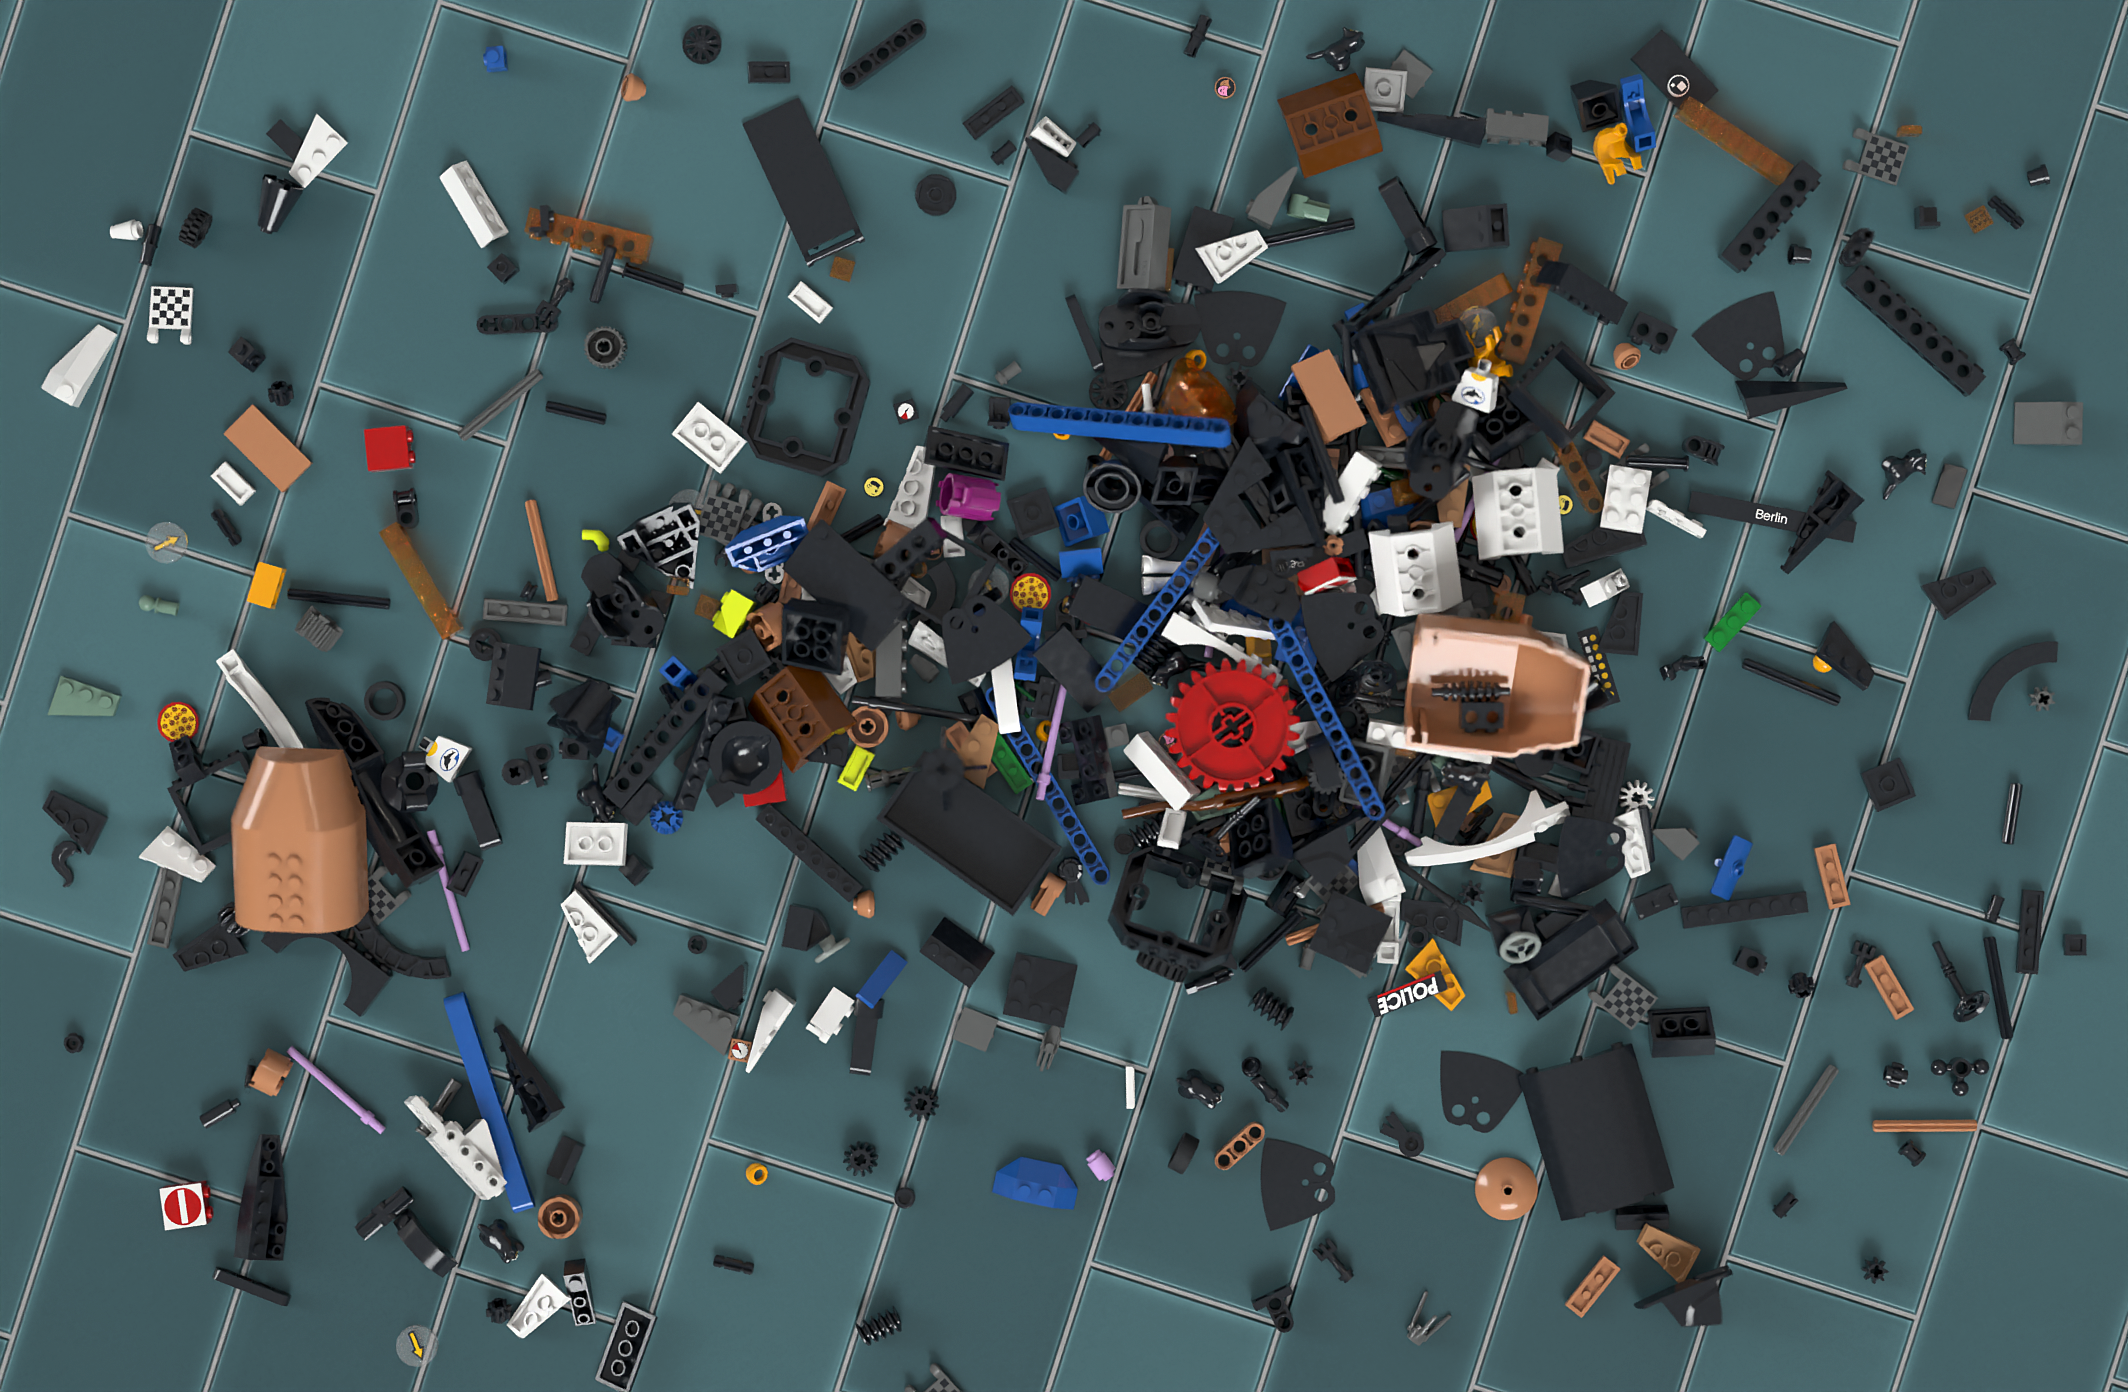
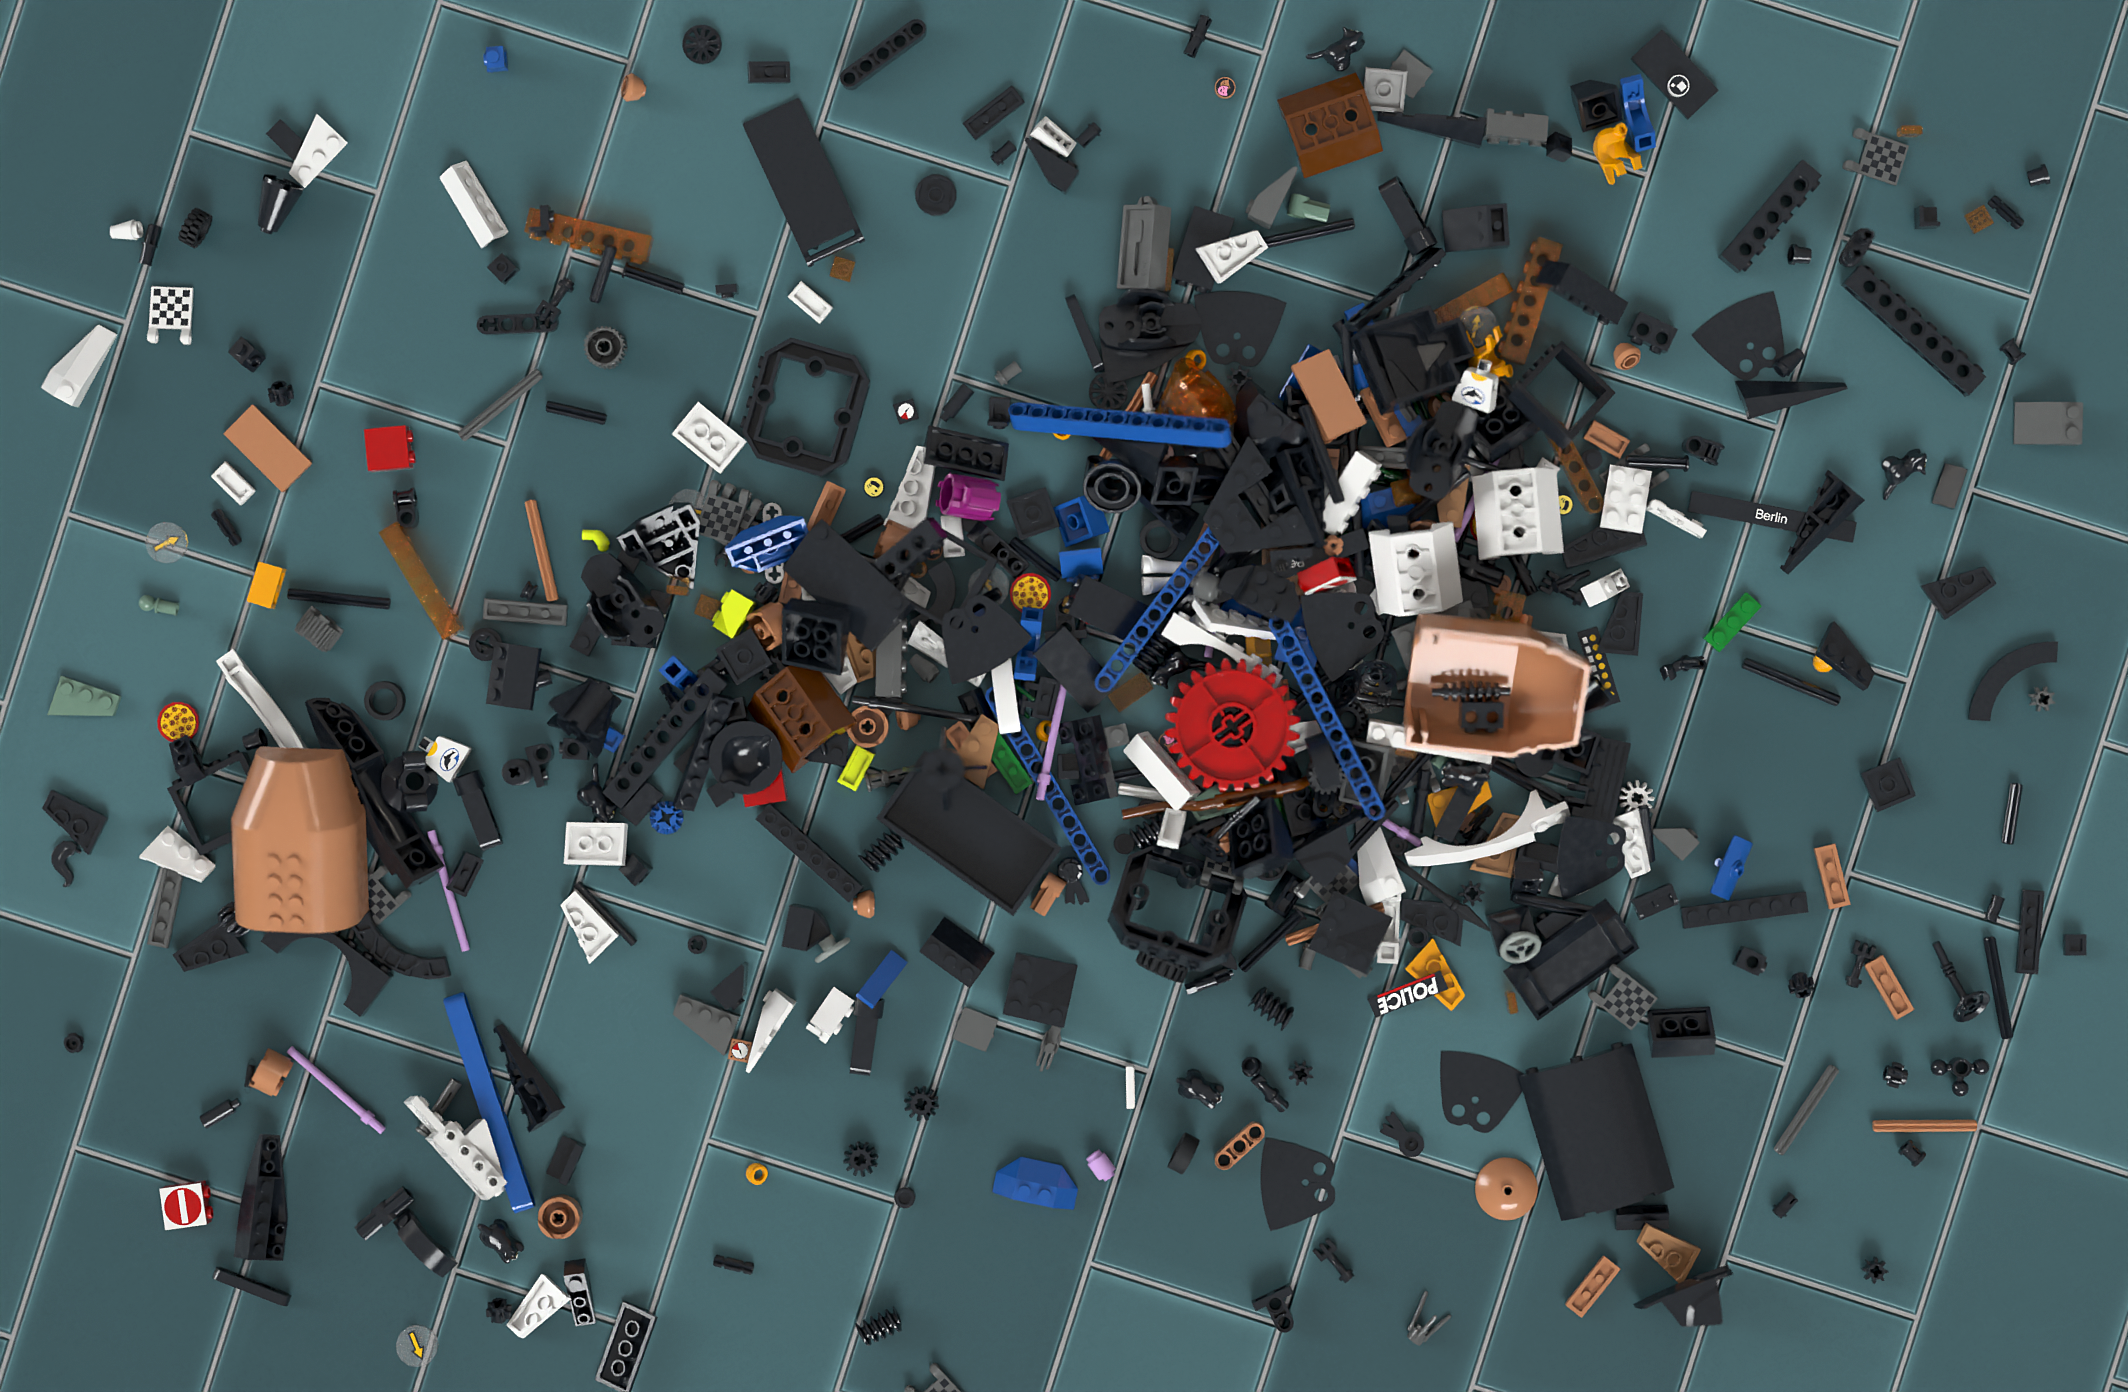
clear orange brick [1673,96,1794,185] -> none

